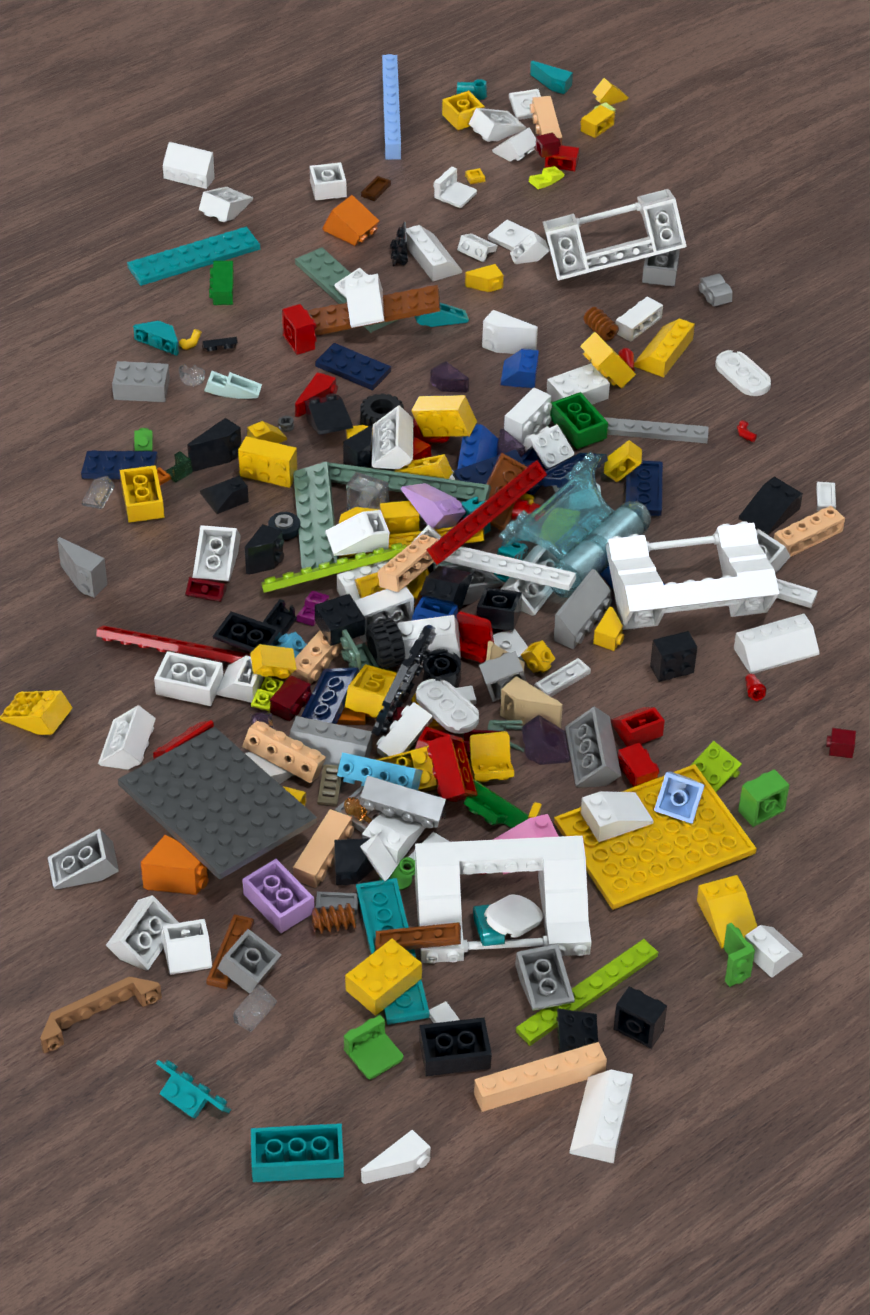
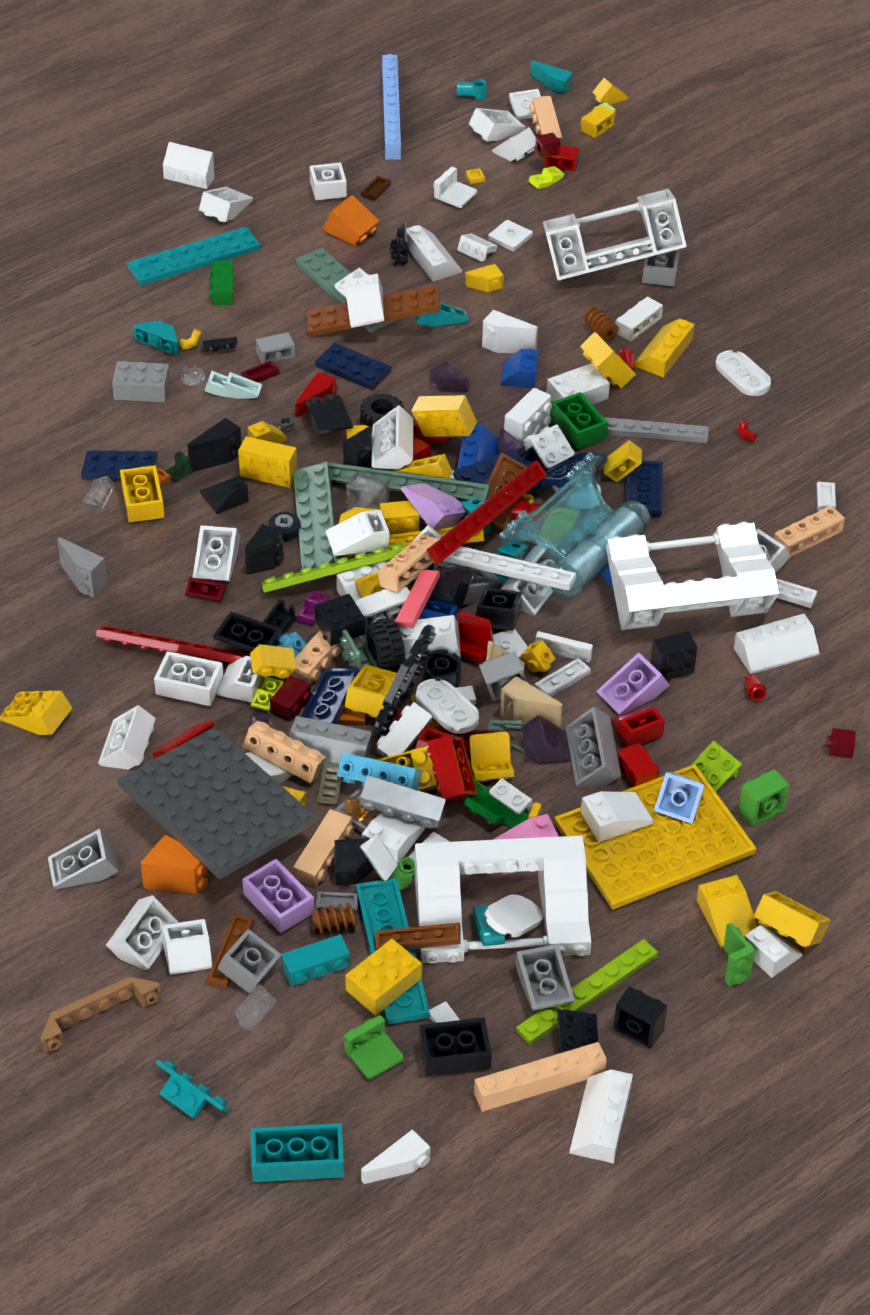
bright green bracket [134,428,153,451] -> none
red brick [282,304,317,355] -> none
yellow brick [442,91,485,130] -> none
white slope [510,232,550,264] -> none
light grey slope [554,569,612,650] -> none
yellow slope [593,607,624,651] -> none
light grey brick [698,274,733,306] -> none
black slope [738,476,803,535] -> none
none -> dark red tile [241,360,279,383]
none -> light grey brick [256,332,295,364]
none -> teal brick [281,934,350,986]
none -> coral tile [395,570,440,628]
none -> white bracket [489,778,533,815]
none -> white plate [535,631,593,663]
none -> lavender slope [596,653,669,716]
none -> yellow brick [753,891,831,947]

